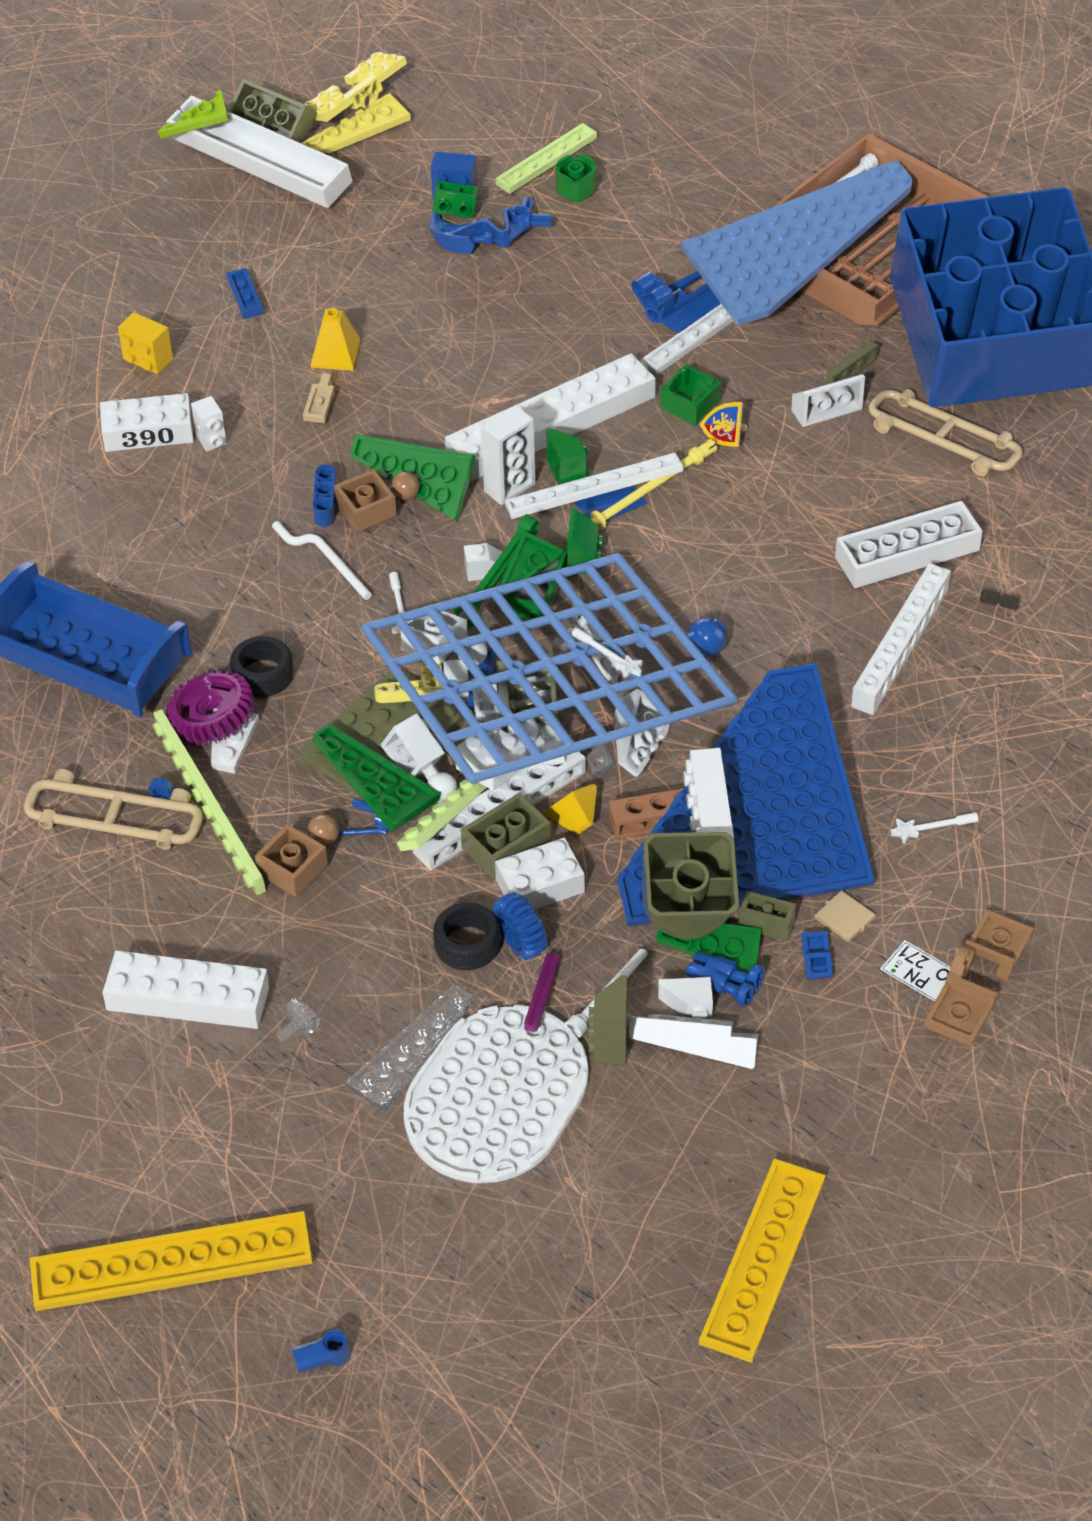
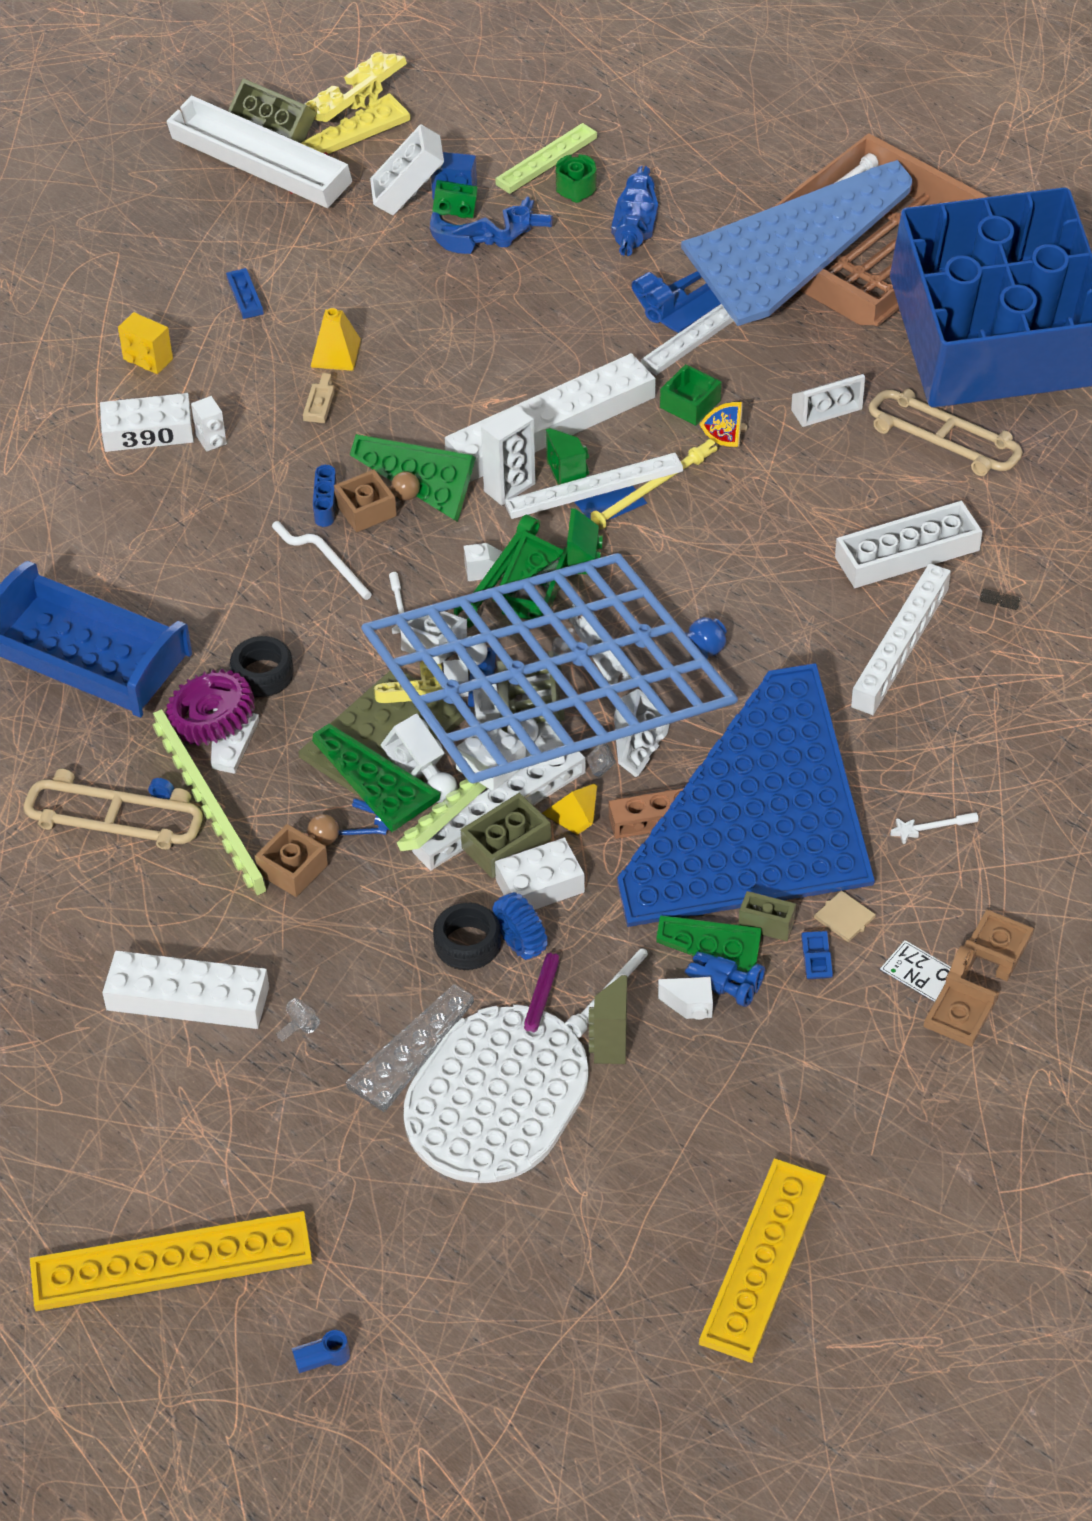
lime wing [158,90,229,139] -> none
white piece [572,628,642,677] -> none
white wedge [629,1014,759,1069] -> none
olive piece [642,832,739,939] -> none
white brick [683,748,734,838] -> none
olive plate [826,341,878,384] -> none
none -> white brick [370,124,444,215]
none -> blue plate [611,166,658,256]

